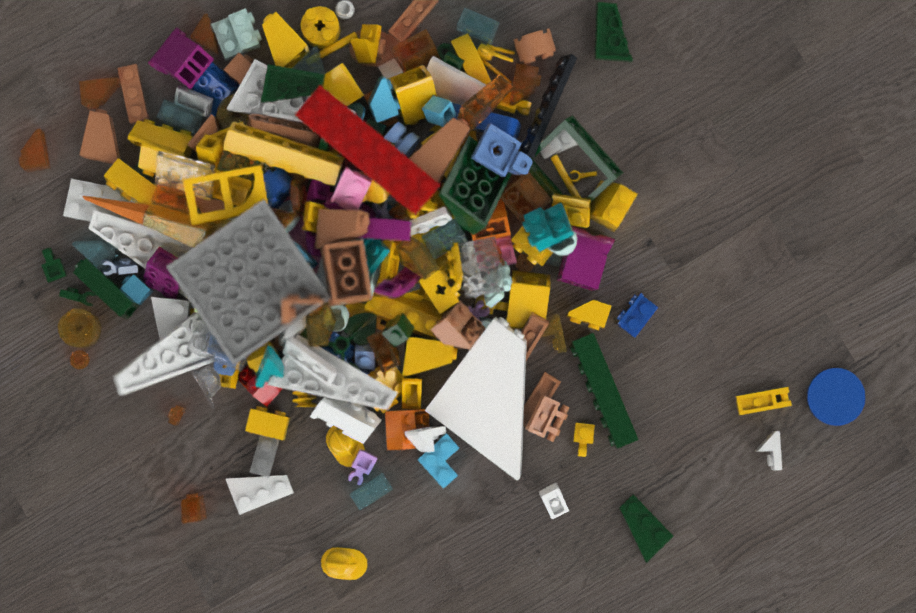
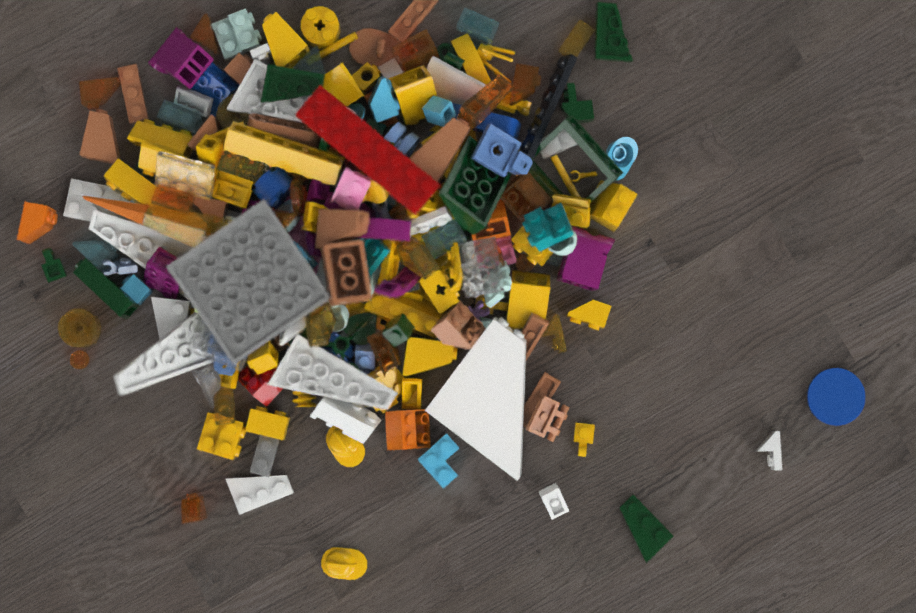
clear orange slope [19,129,51,173] -> none
dark green plate [59,287,96,307] -> none
clear orange plate [168,405,186,426] -> none
yellow window [183,165,268,225] -> none
teal slope [255,346,284,388] -> none
nougat bracket [282,295,324,323] -> none
white plate [283,336,338,387] -> none
white plate [335,0,354,19] -> none
lavender plate [348,449,377,485] -> none
yellow slope [350,24,382,63] -> none
clear light blue brick [350,473,393,510] -> none
white slope [405,426,446,452] -> none
nougat brick [513,28,556,65] -> none
dark green brick [570,333,639,449] -> none
blue bracket [617,293,658,338] -> none
yellow plate [735,387,792,415] -> none
none -> orange slope [17,202,58,244]
none -> yellow plate [197,412,246,460]
none -> clear yellow plate [214,388,235,425]
none -> white plate [250,43,273,65]
none -> yellow brick [352,62,381,94]
none -> clear yellow plate [558,19,595,57]
none -> dark green brick [561,83,594,123]
none -> medium azure piece [606,137,638,180]

